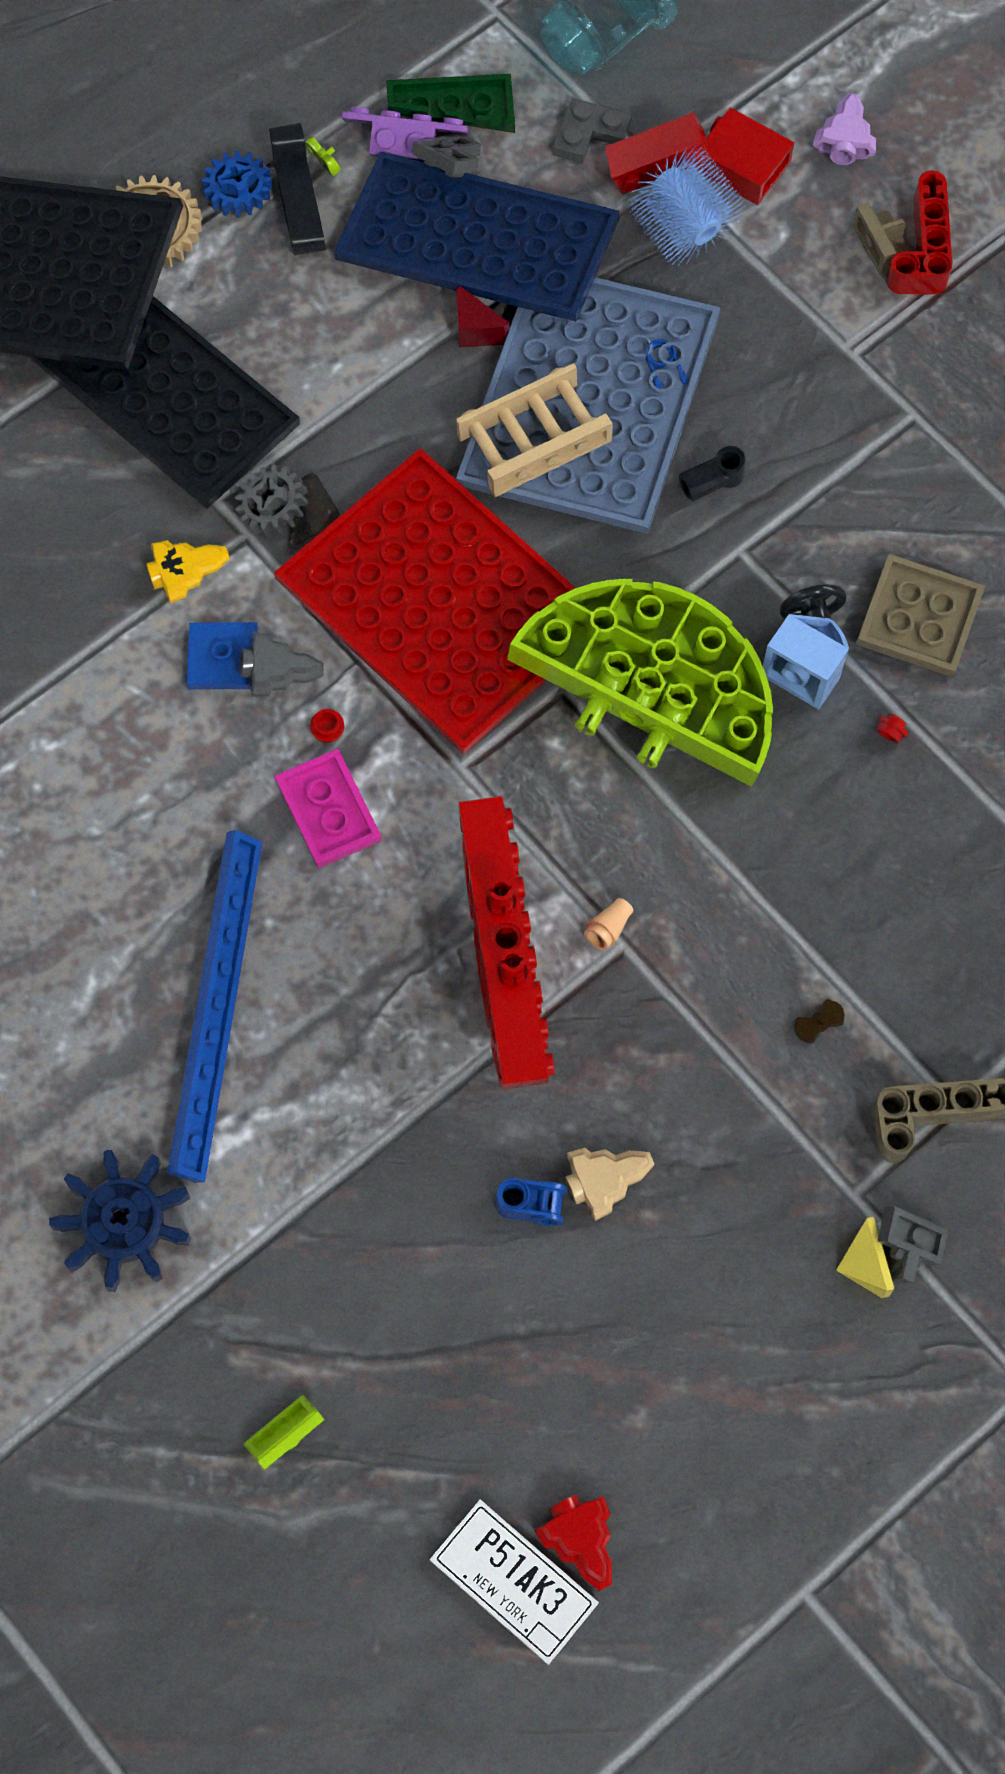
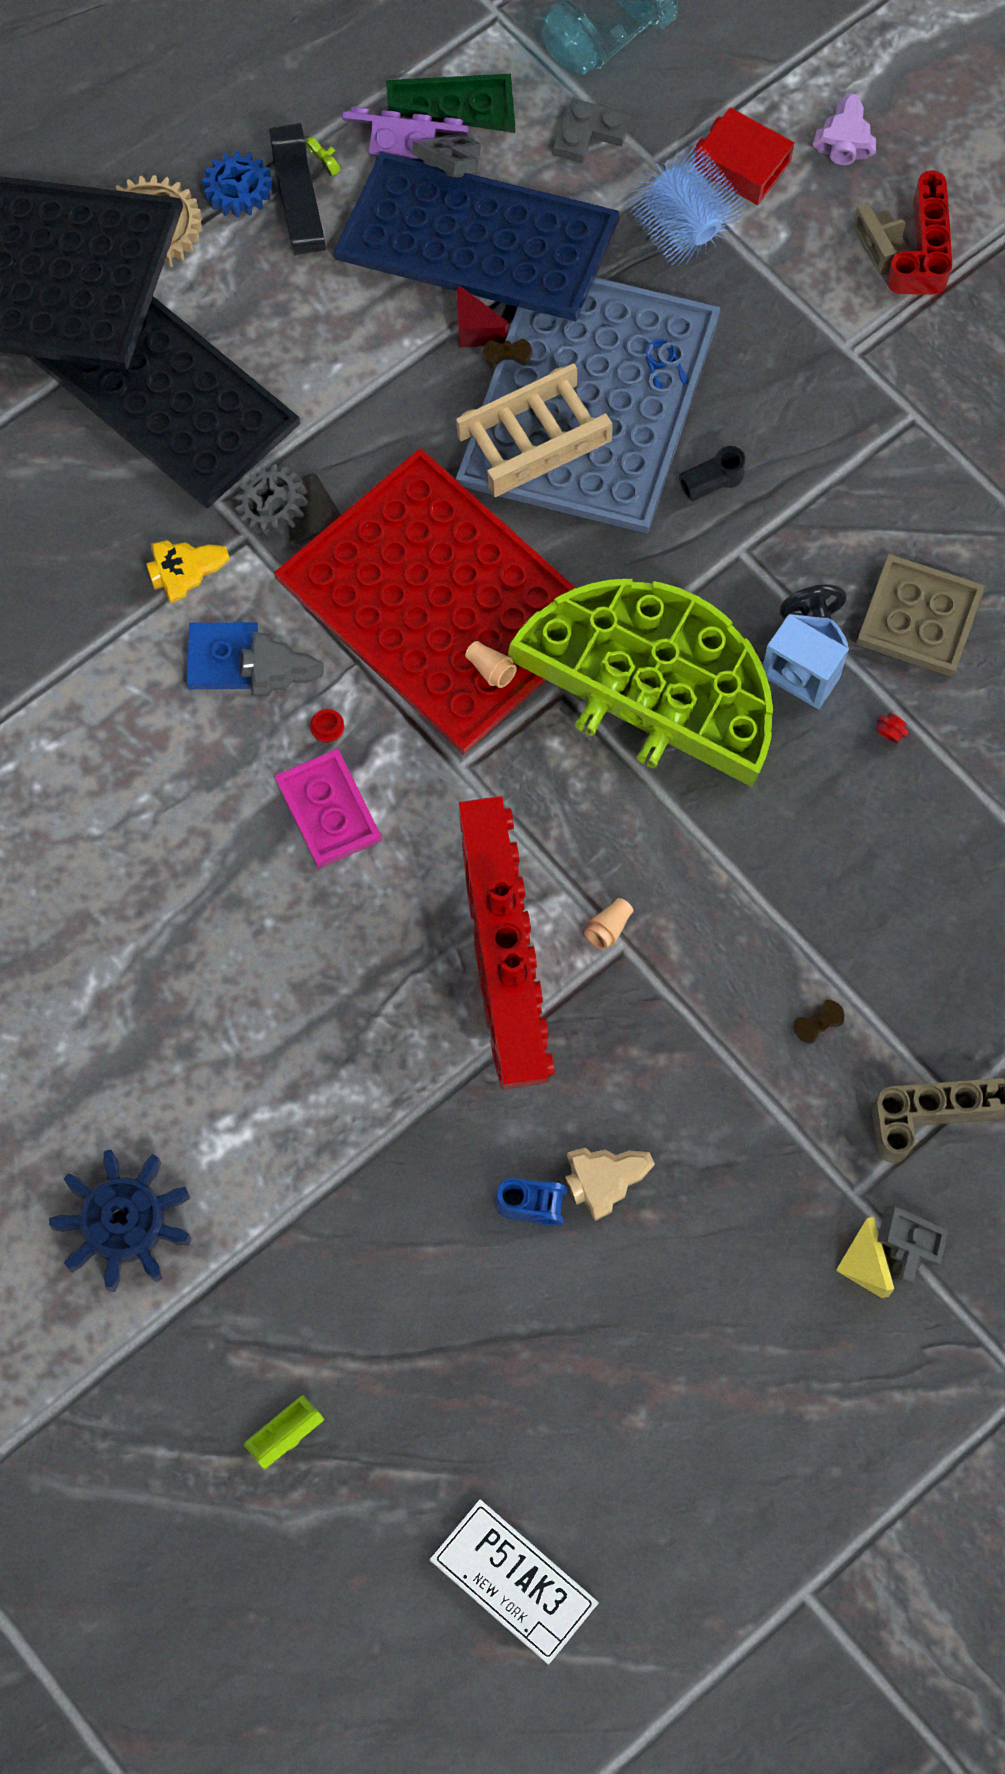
blue plate [167,830,262,1183] -> none
red rock [534,1495,612,1591] -> none
red brick [605,112,711,195] -> none
none -> light nougat cone [465,641,517,688]
none -> dark brown piece [483,339,533,368]

